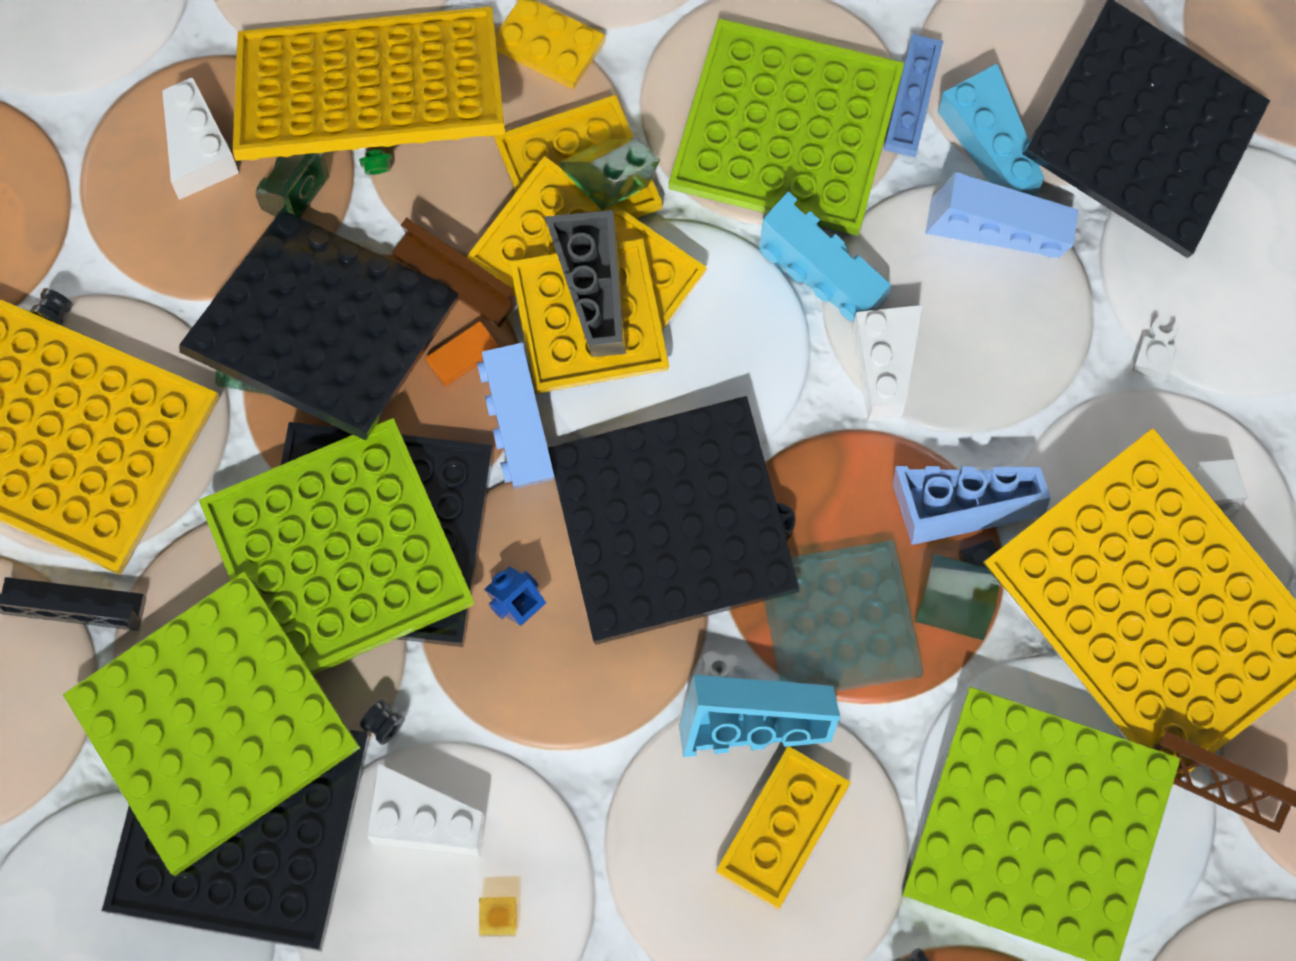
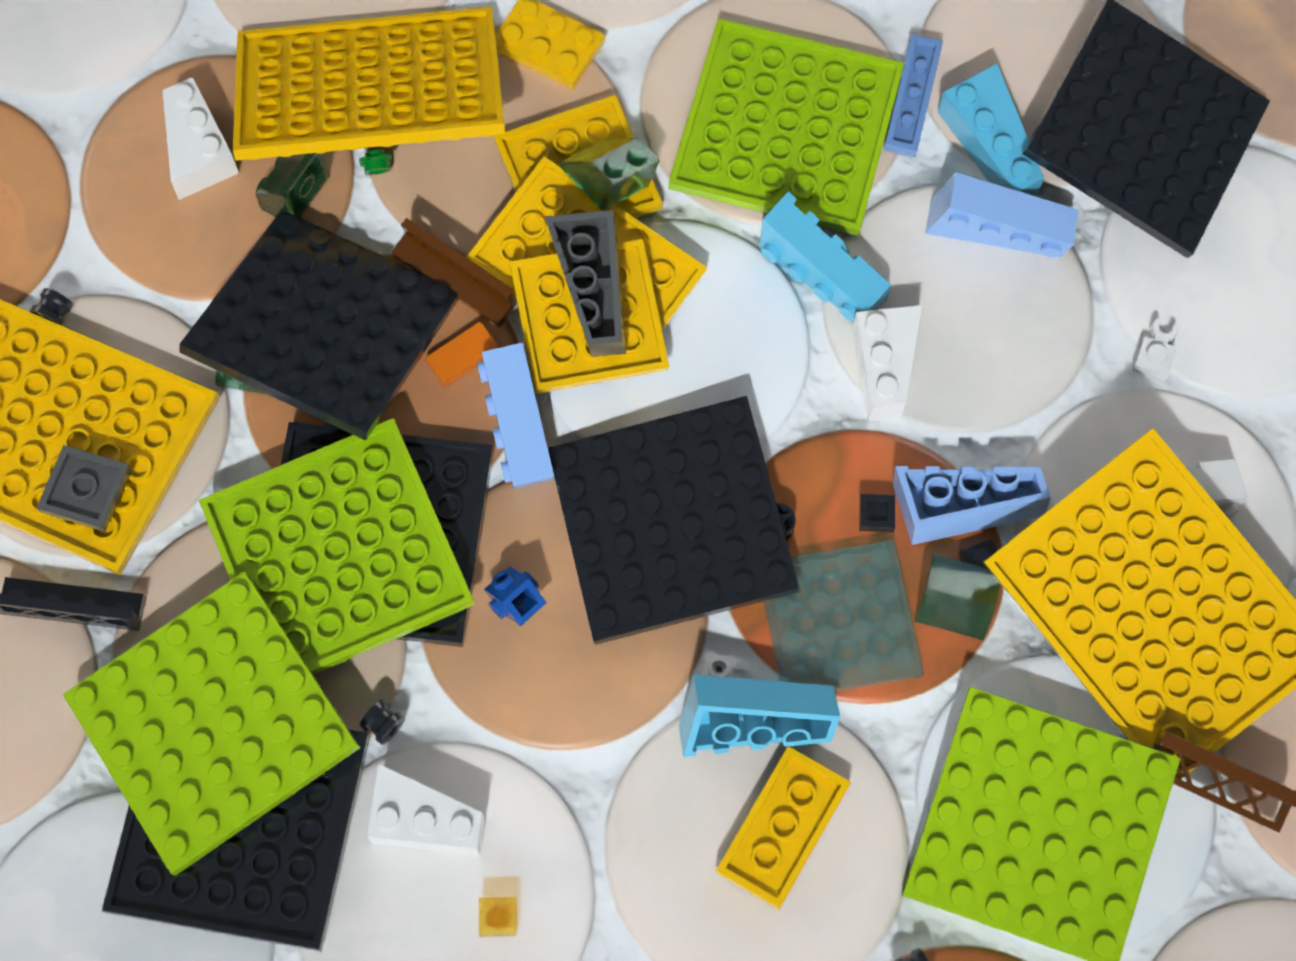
none -> dark grey plate [36,445,132,532]
none -> black plate [859,494,895,533]

